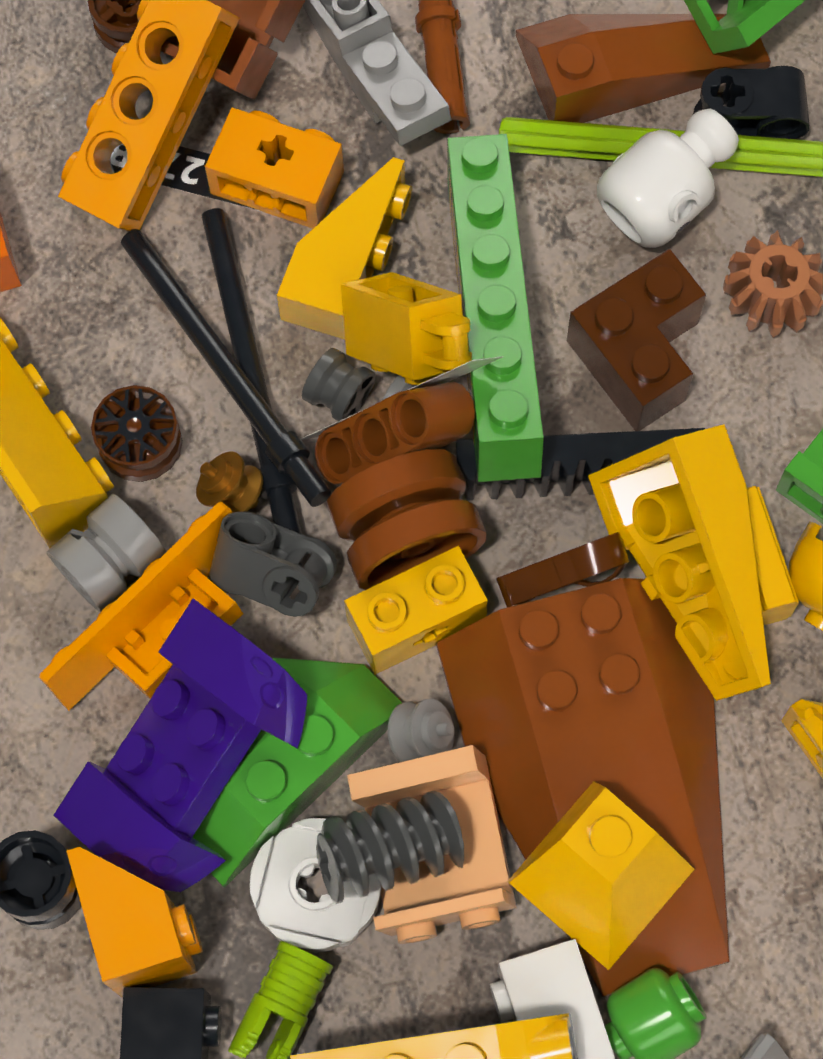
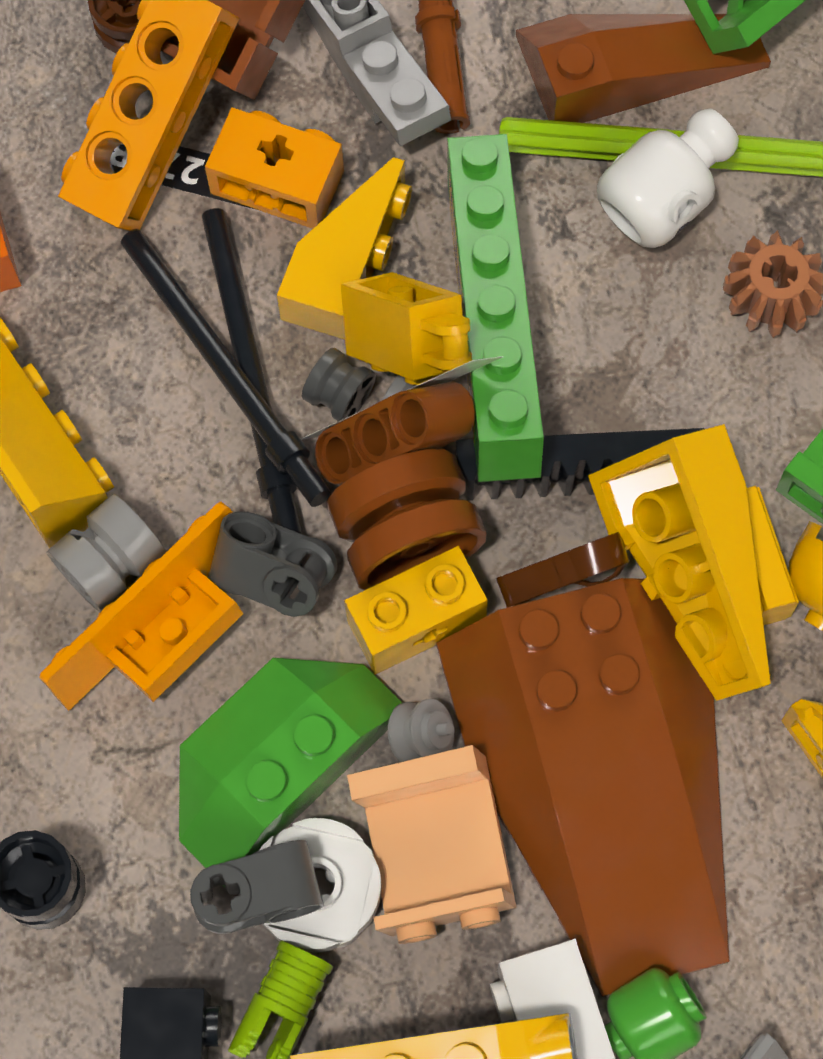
dark purple piece [53,598,307,892] -> none
light orange slope [67,847,203,997] -> none
reddish brown wheel [91,385,183,482] -> none
pearl gold wheel [196,451,263,513] -> none
dark grey piece [316,791,464,904] -> none
yellow slope [507,781,695,970] -> none
reddish brown brick [566,249,706,431] -> none
black piece [693,66,809,139] -> none
none -> dark grey piece [190,840,324,934]

